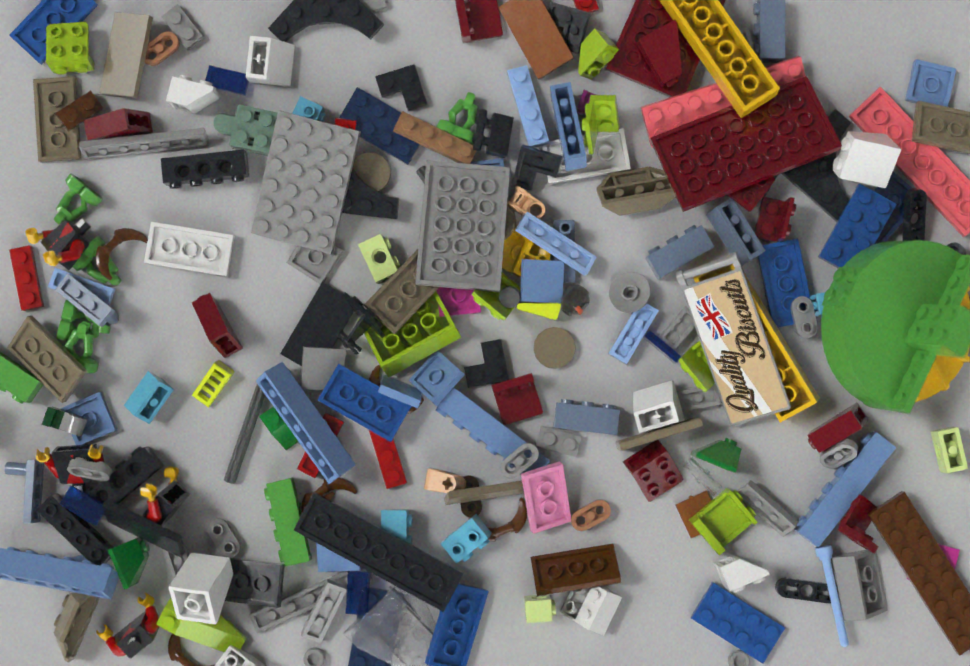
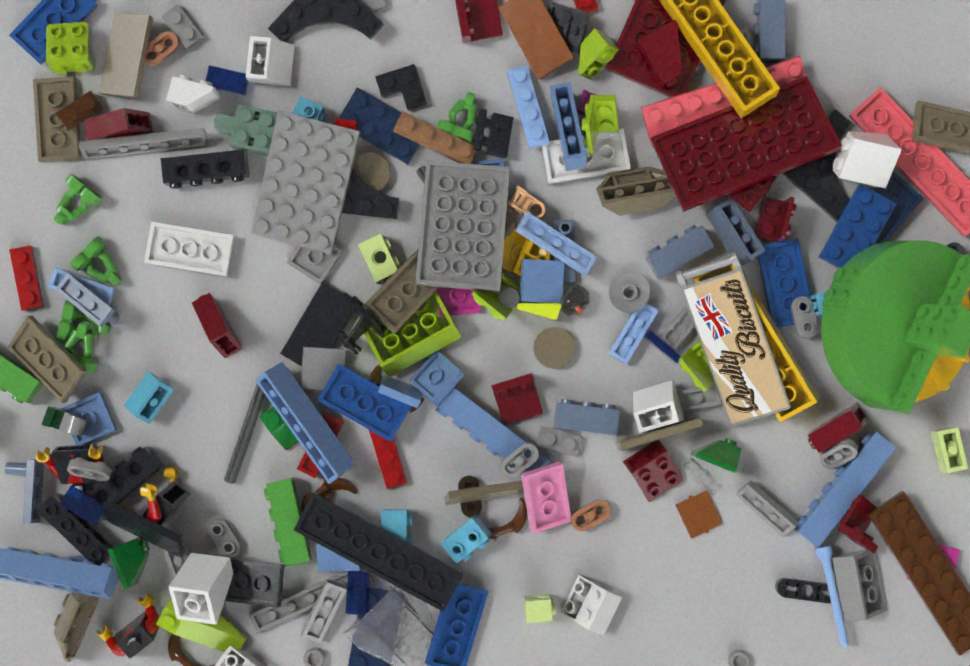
torso [25,219,91,270] -> none
reddish brown piece [96,228,148,280] -> none
neon yellow slope [192,360,235,408] -> none
light nougat piece [424,468,466,493] -> none
black plate [464,339,509,388] -> none
black plate [512,144,563,191] -> none
reddish brown plate [530,543,621,596] -> none
lime panel [689,488,758,556] -> none
blue plate [690,582,785,664] -> none
white slope [714,555,770,592] -> none
black beam [902,188,927,241] -> none
medium blue tile [905,59,956,107] -> none

